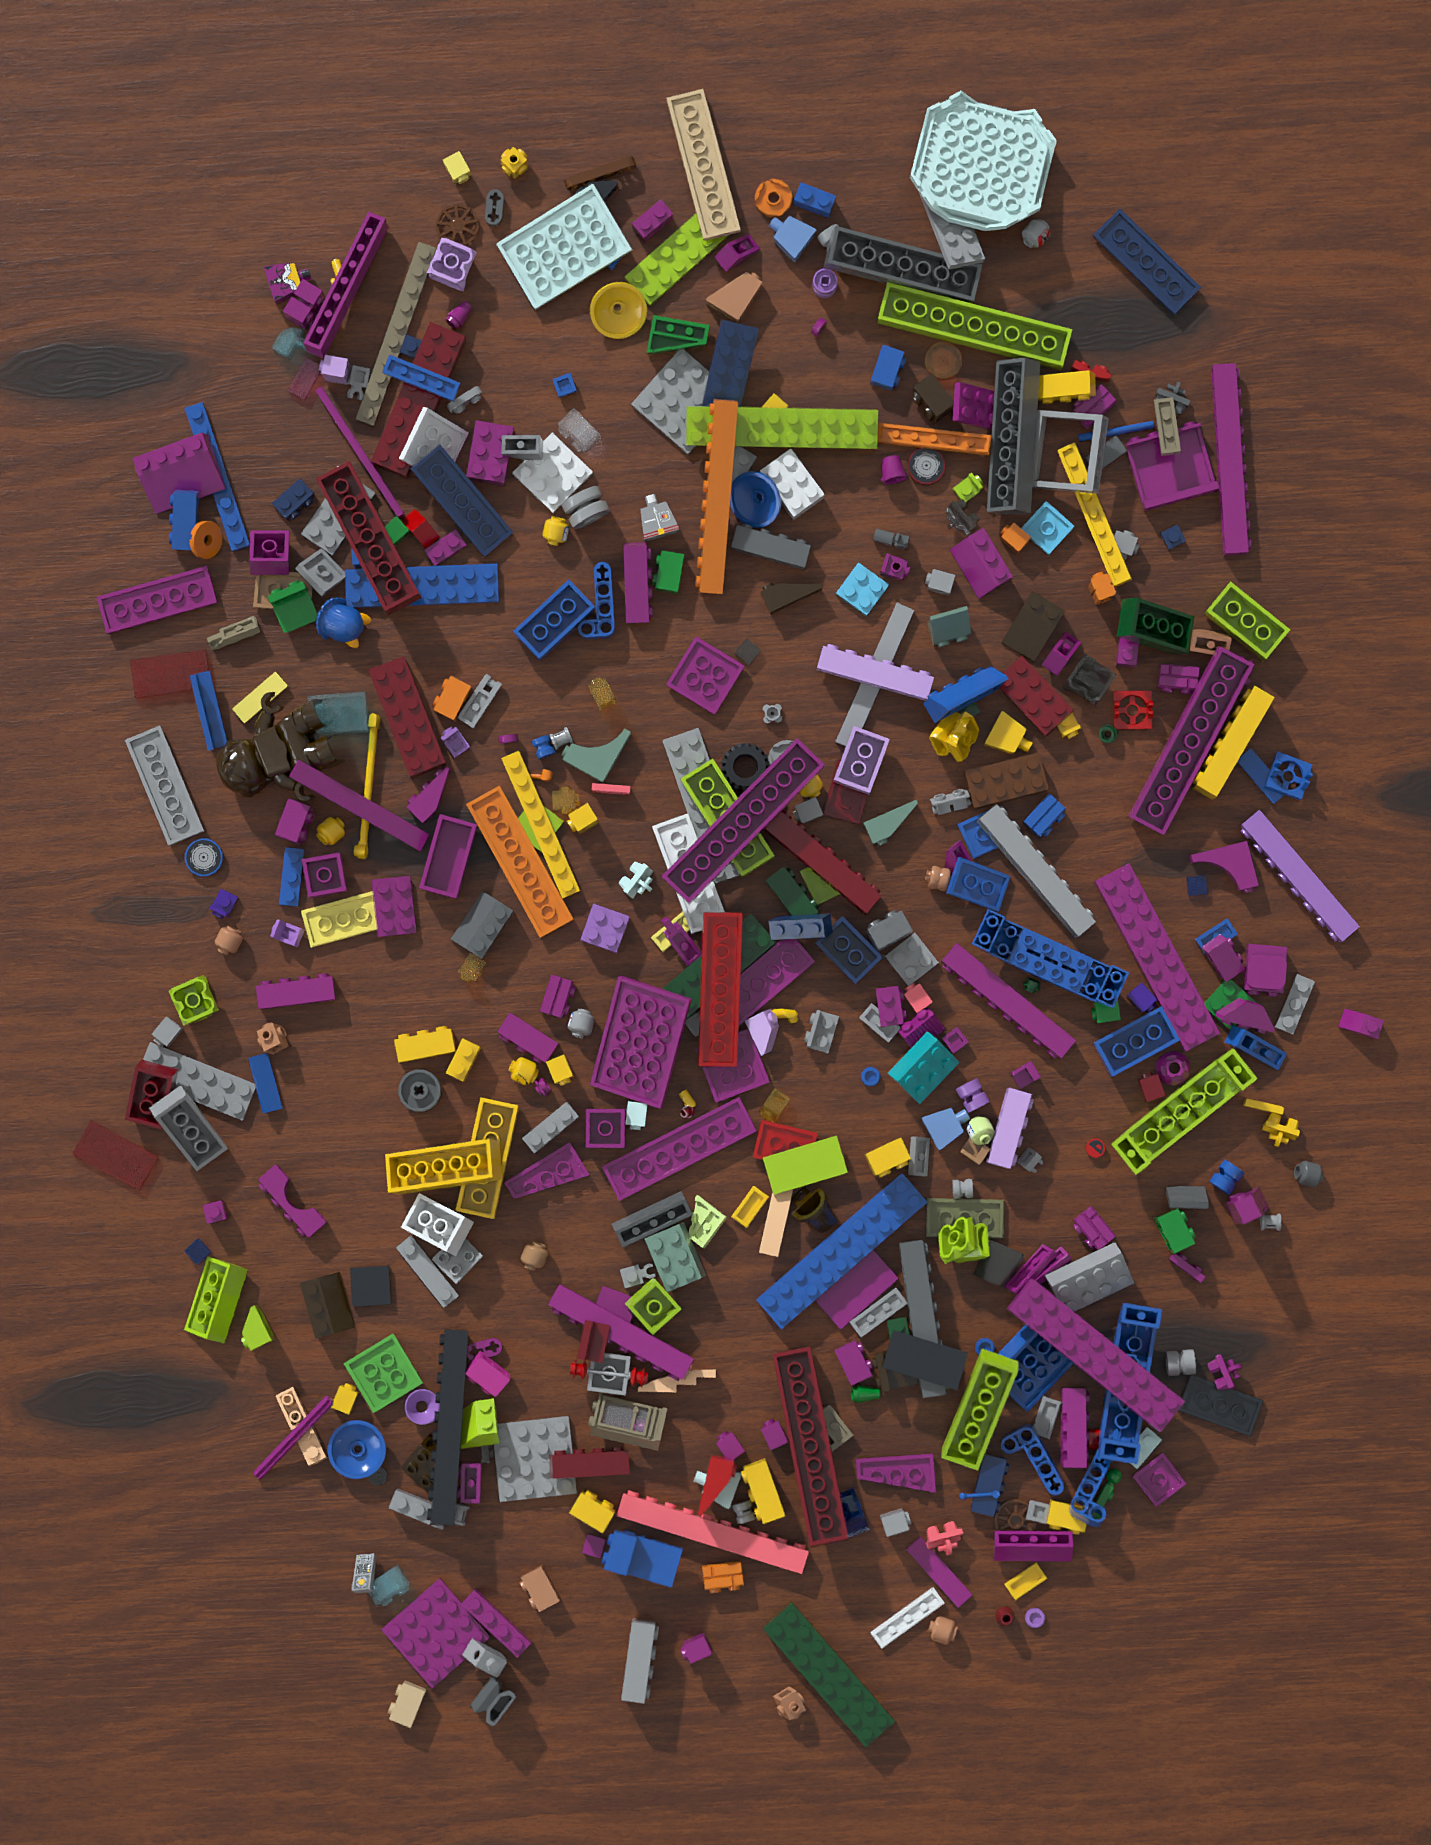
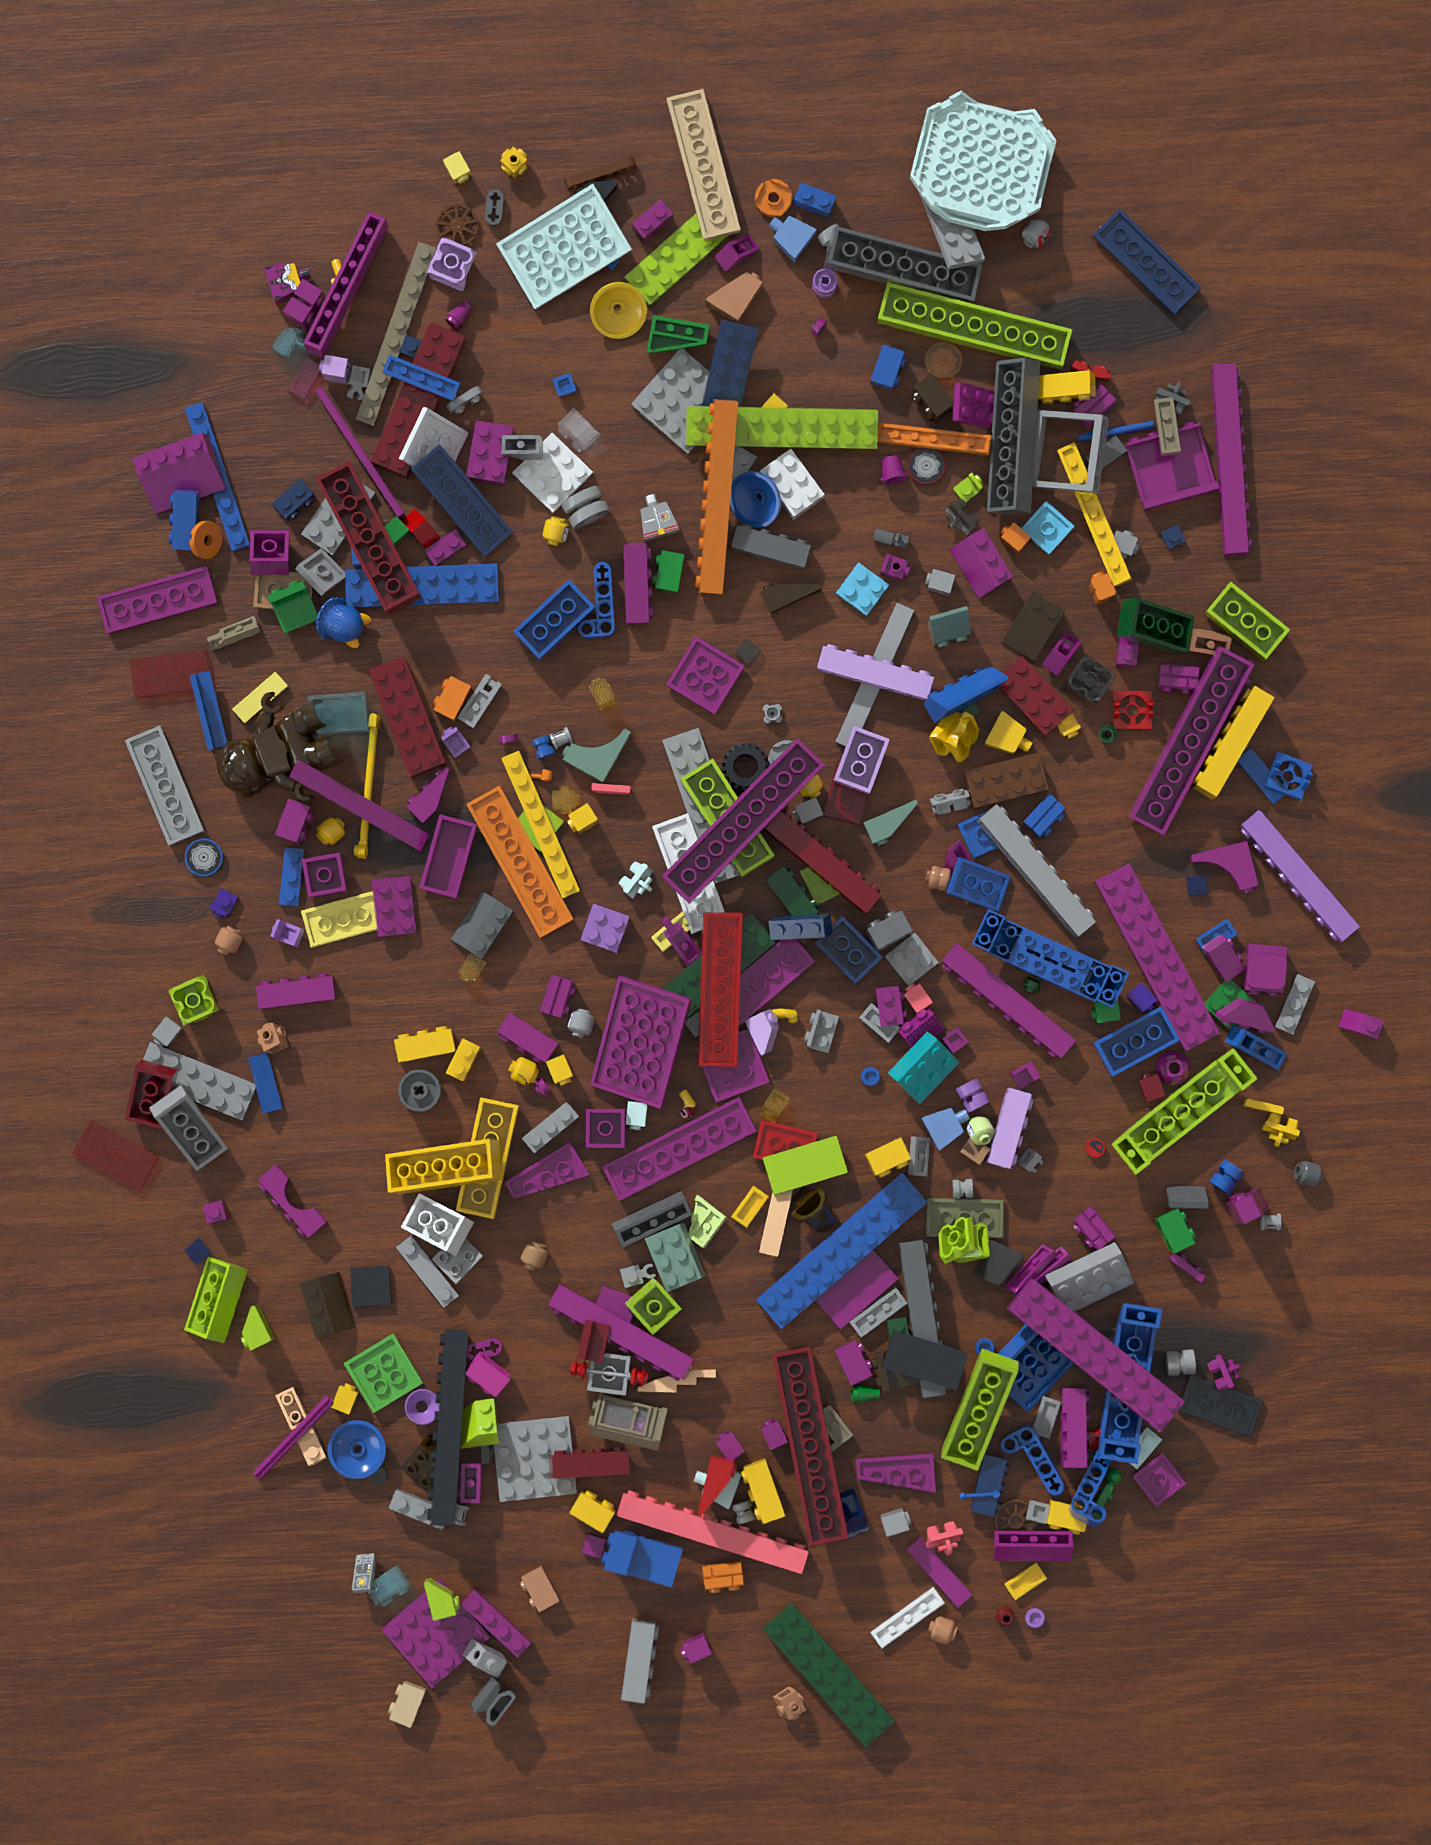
none -> lime slope [424,1578,461,1621]

